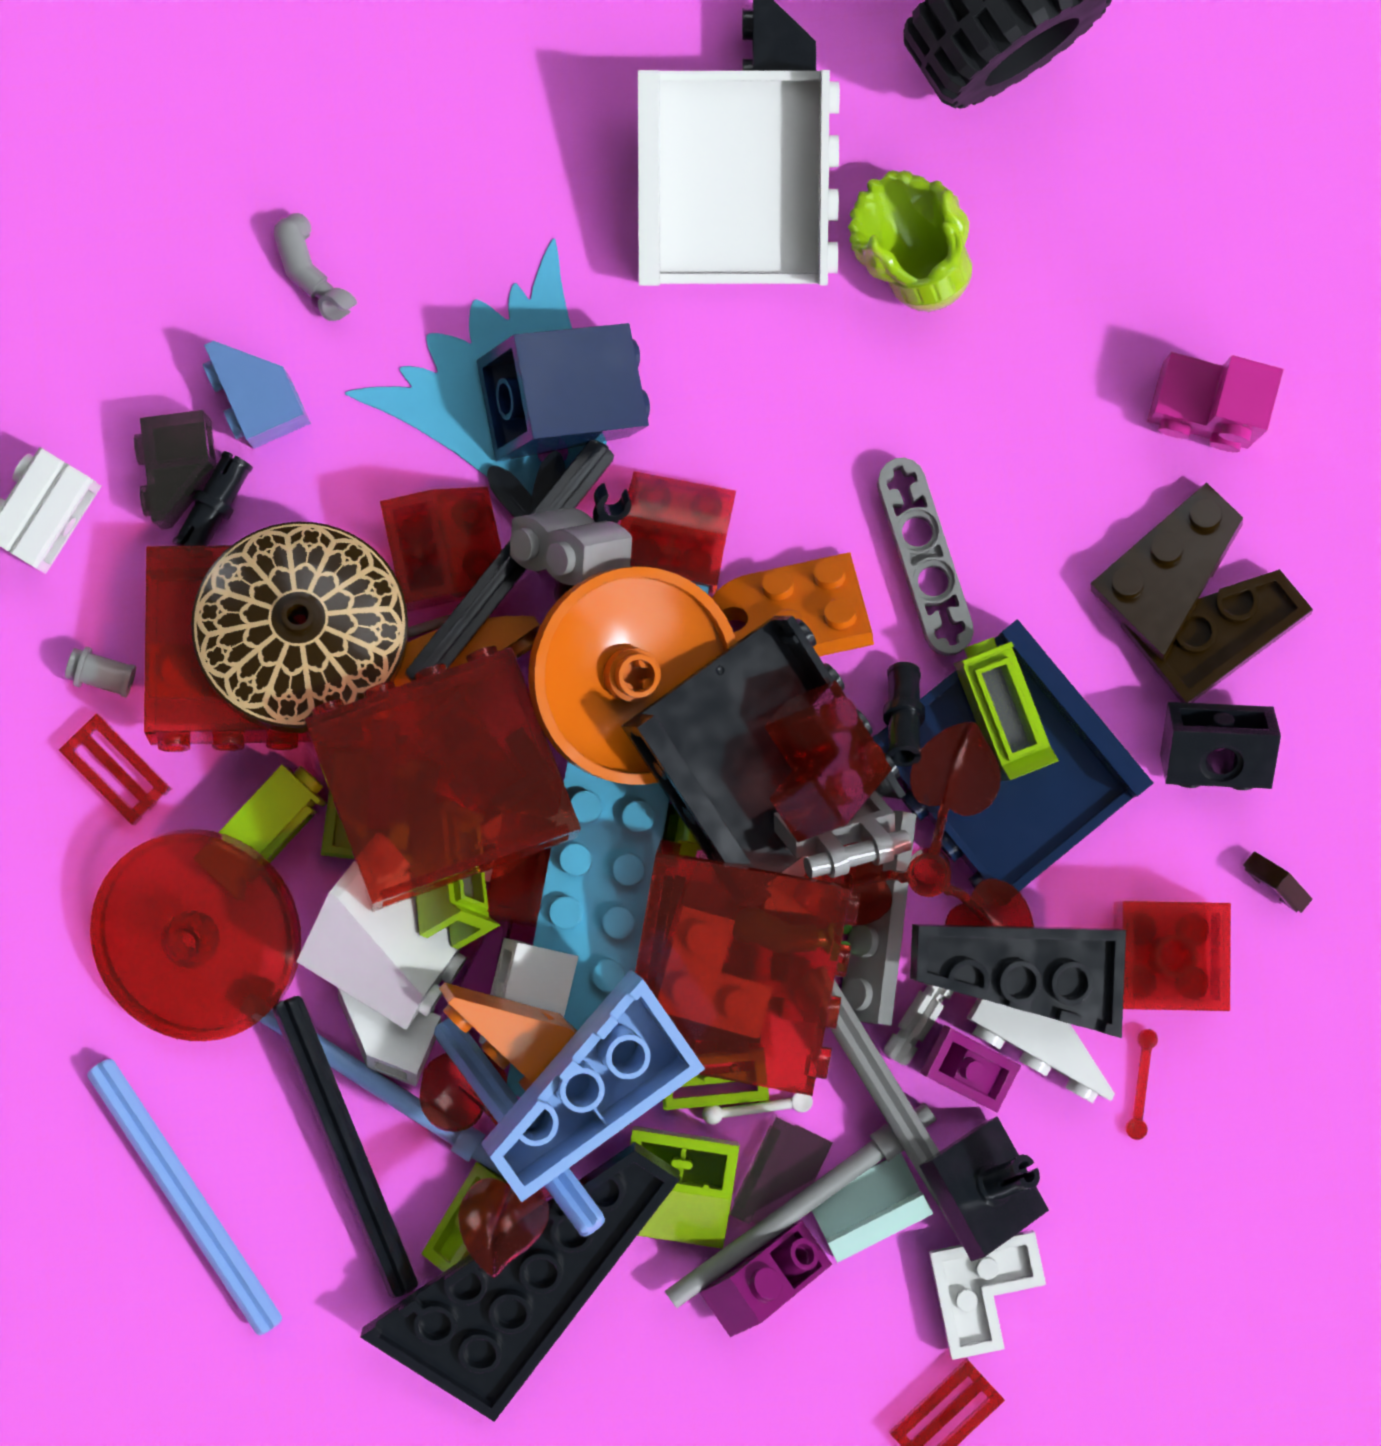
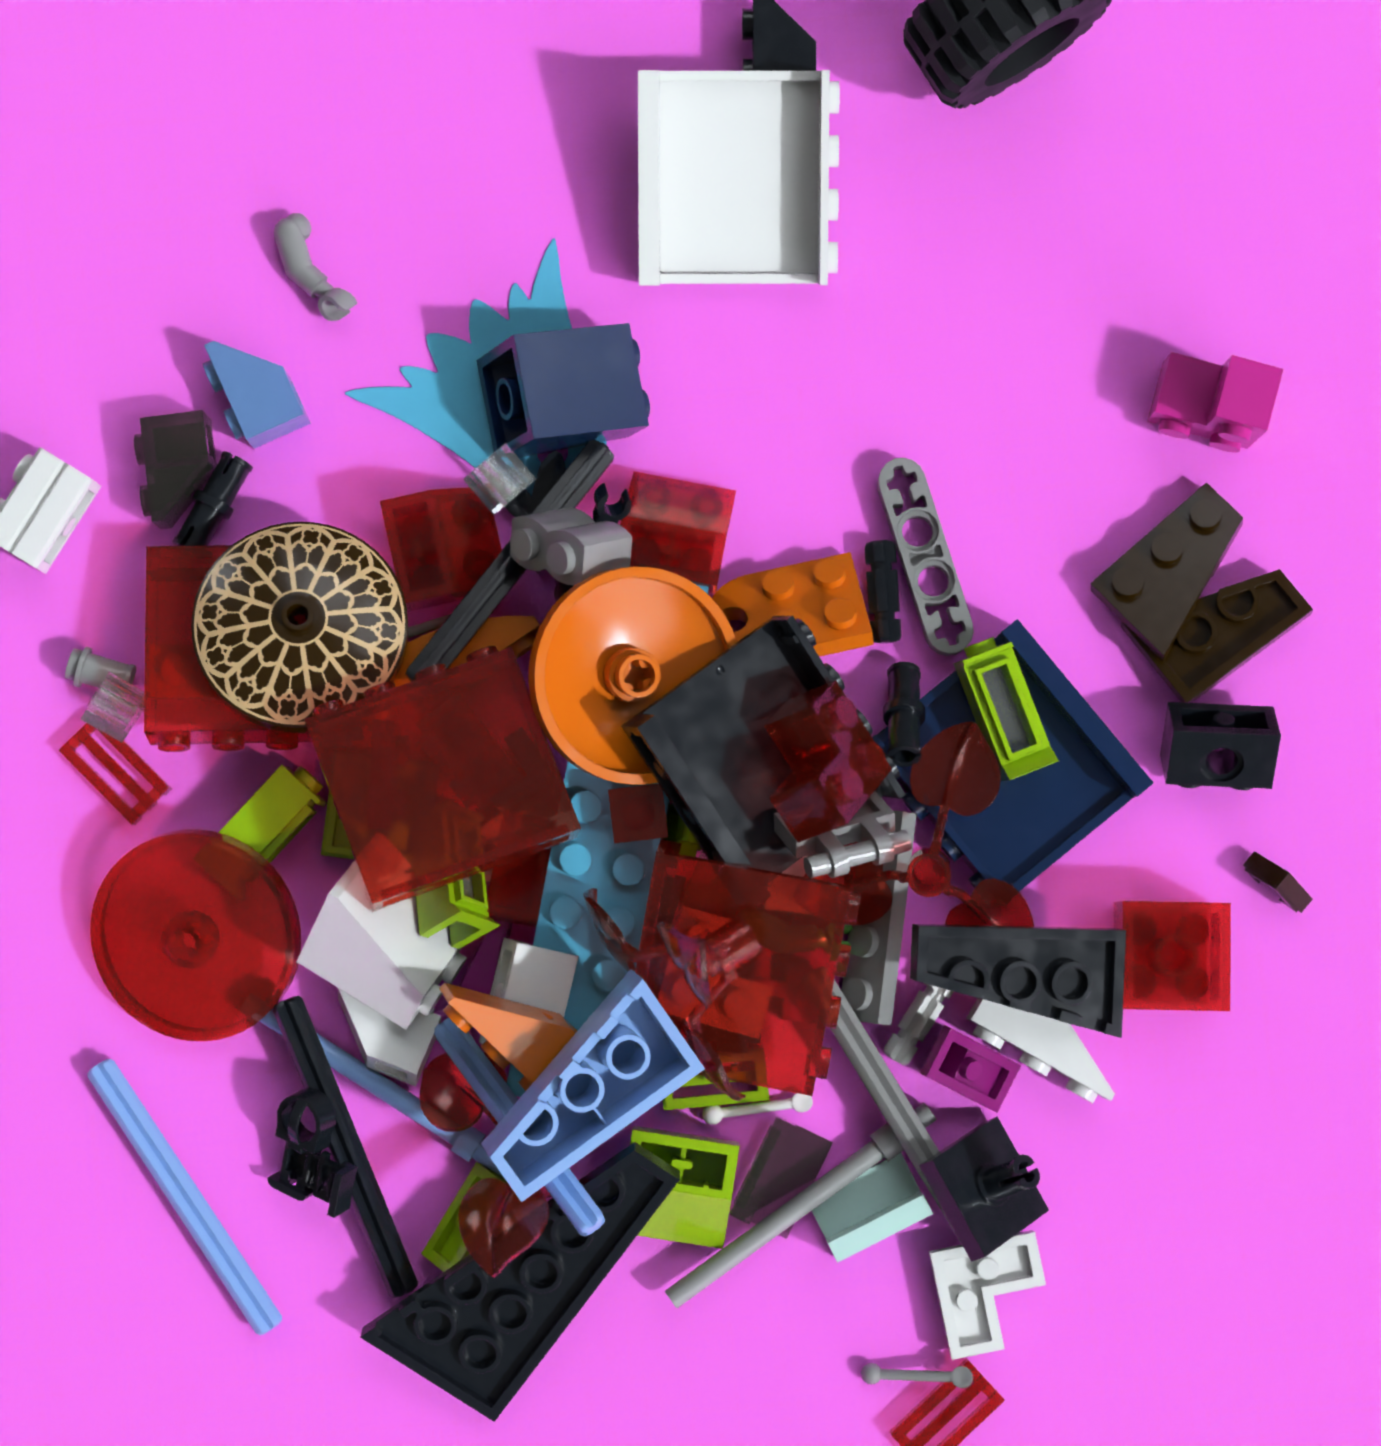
magenta slope [700,1220,832,1337] -> none
lime hair [848,170,972,312] -> none
clear red hinge [1125,1029,1158,1140] -> none
none -> clear piece [80,672,149,743]
none -> black piece [268,1088,358,1218]
none -> clear piece [463,443,536,515]
none -> clear red plant [583,888,762,1101]
none -> clear red plate [608,784,669,844]
none -> light grey hinge [861,1363,973,1389]
none -> black axle [865,540,902,644]

